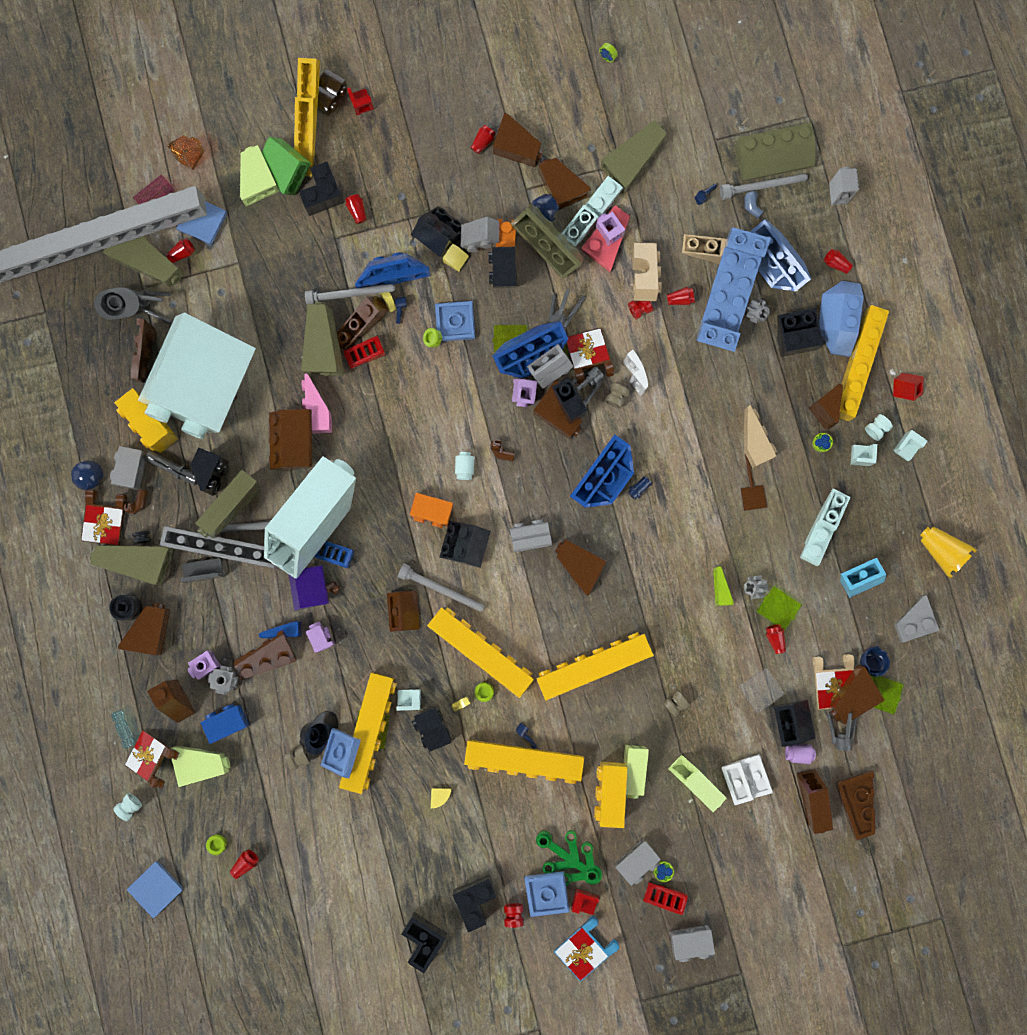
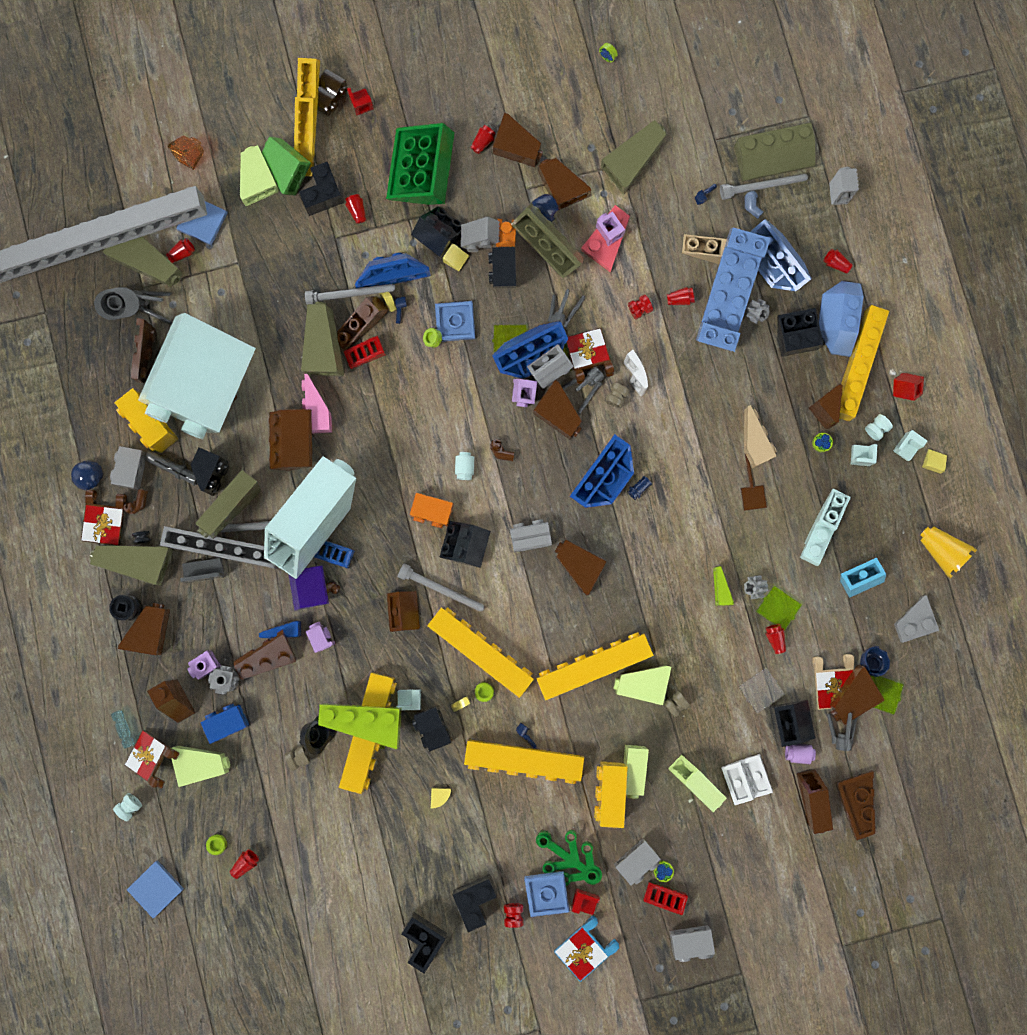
clear pink tile [133,174,175,205] -> none
medium blue tile [321,728,361,778] -> none
black slope [552,378,588,424] -> none
light aqua slope [562,176,623,247] -> none
tan arch [632,243,662,301] -> none
none -> lime wedge [318,703,402,749]
none -> green slope [386,123,455,205]
none -> yellowish green slope [613,666,671,705]
none -> light yellow slope [922,449,947,474]

